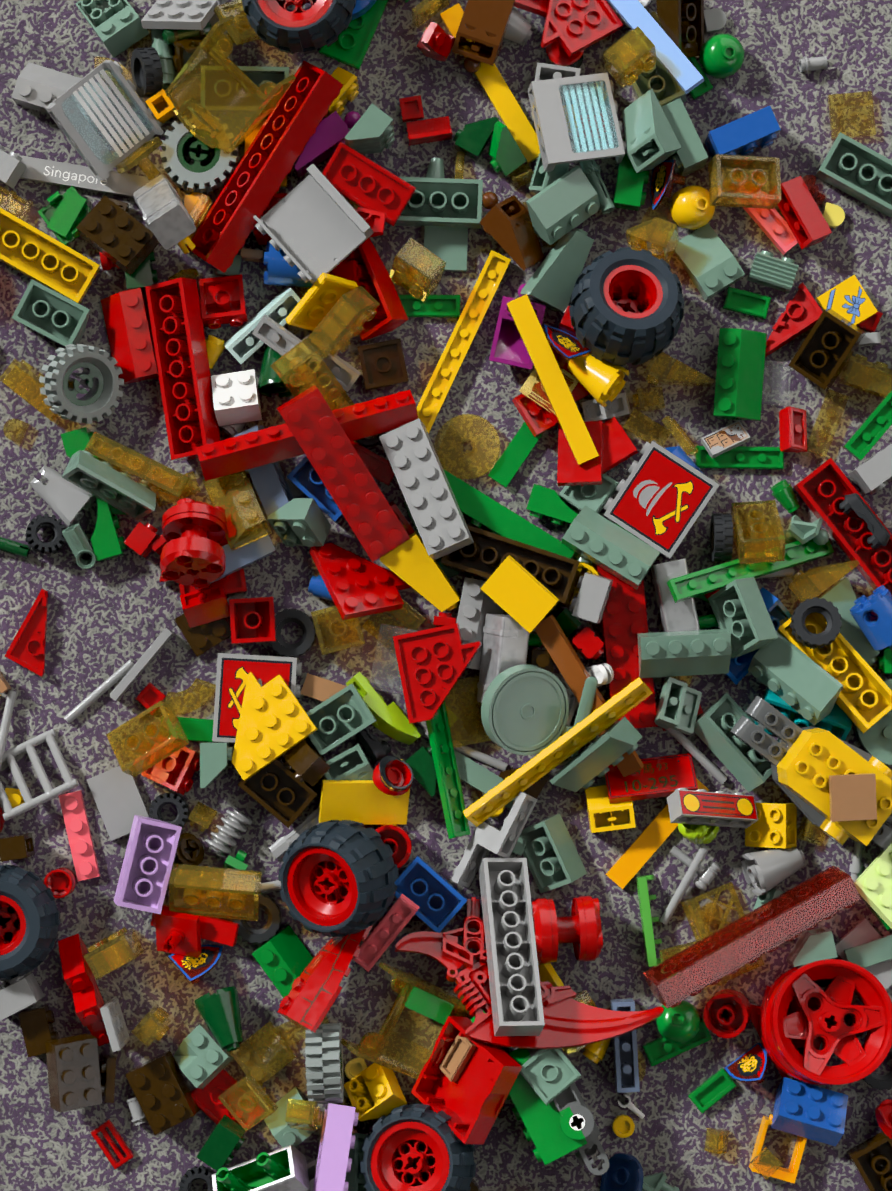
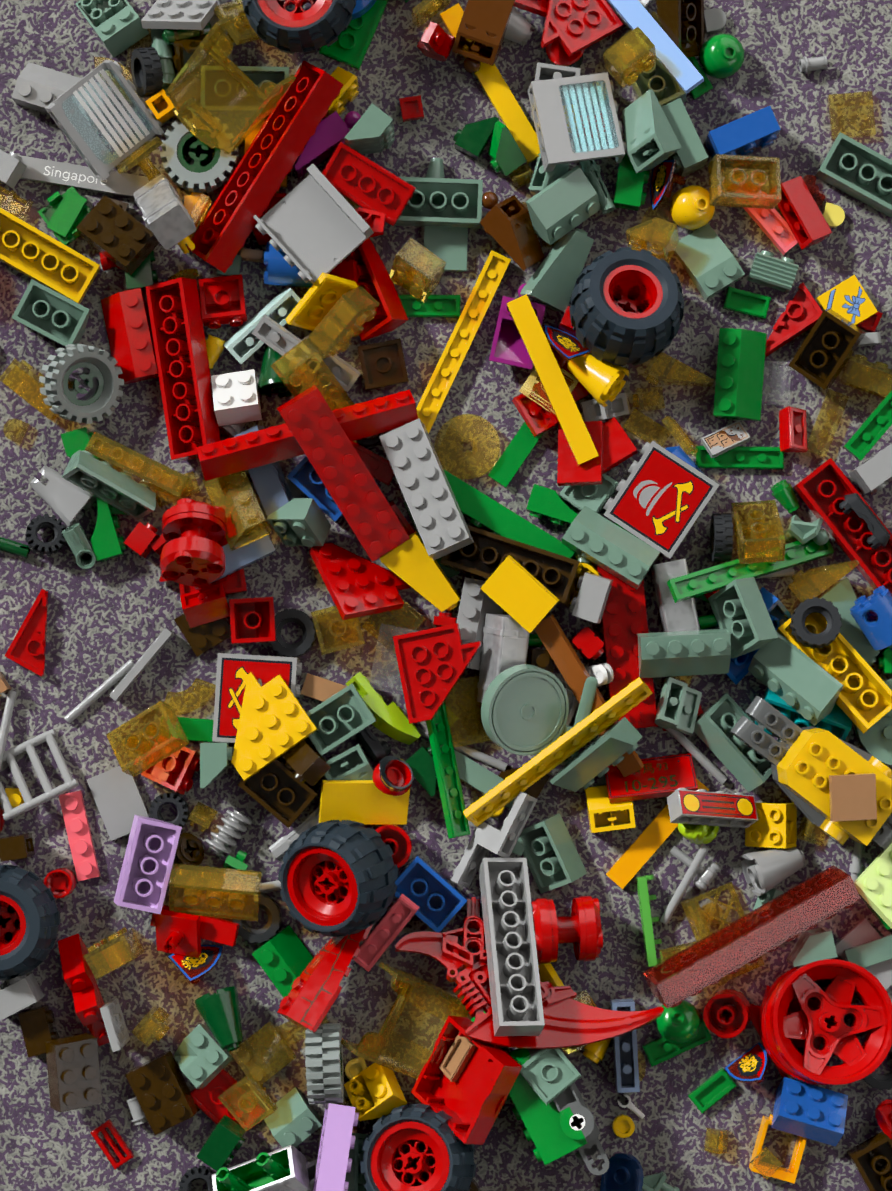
dark brown plate [100,1054,116,1103] -> none
red tile [135,682,167,713] -> none
clear yellow brick [285,1098,323,1131] -> none
blue brick [308,575,333,601] -> none
green tile [405,985,455,1025] -> none
red panel [406,116,452,146] -> none
clear yellow bar [455,151,465,179] -> none
dark green slope [555,608,581,637] -> none

